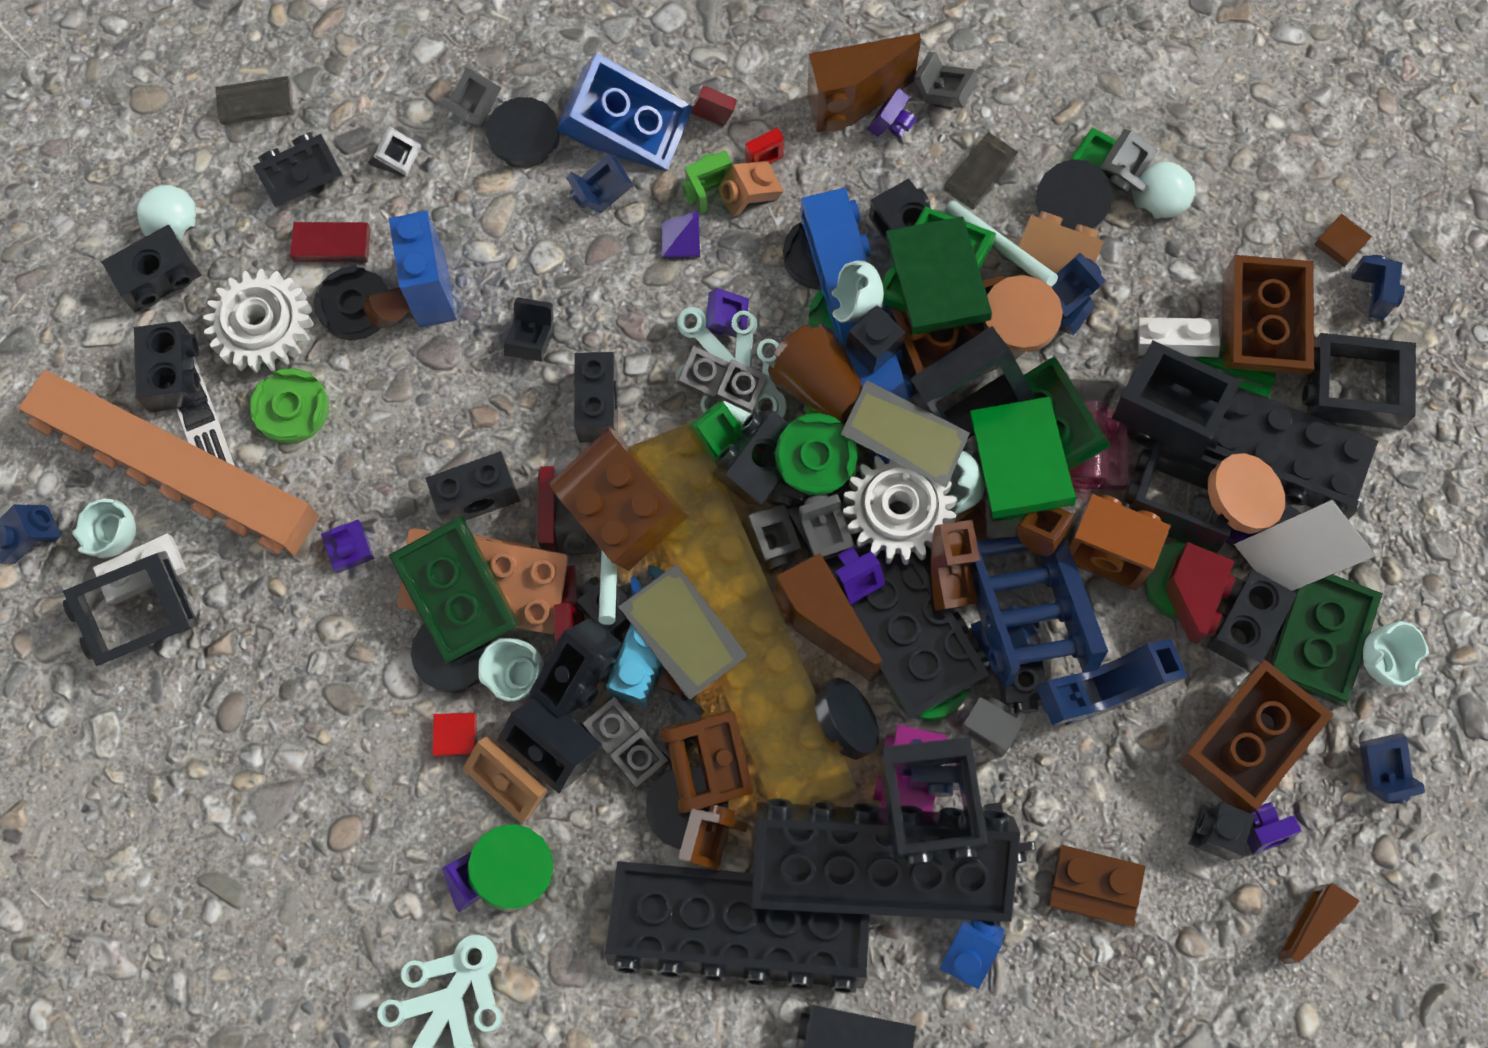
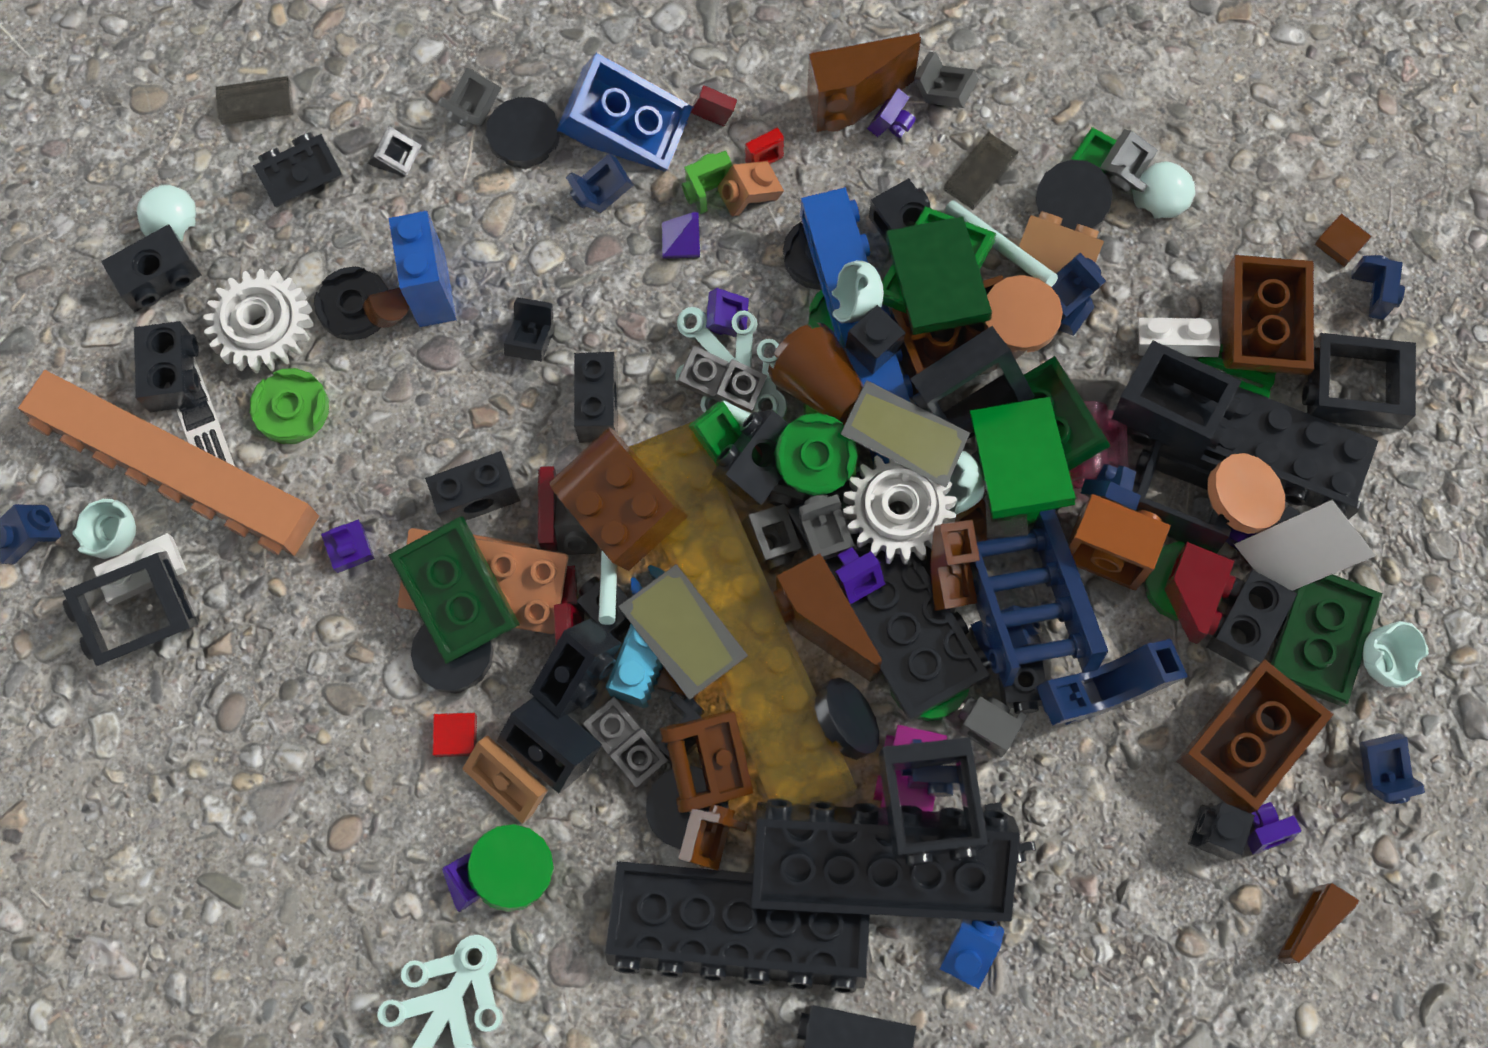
dark red tile [290,222,371,262] -> none
light aqua hair [478,638,544,702] -> none
reddish brown brick [1017,508,1074,556] -> none
reddish brown plate [1047,845,1146,928] -> none
none -> dark blue tile [1080,464,1141,511]

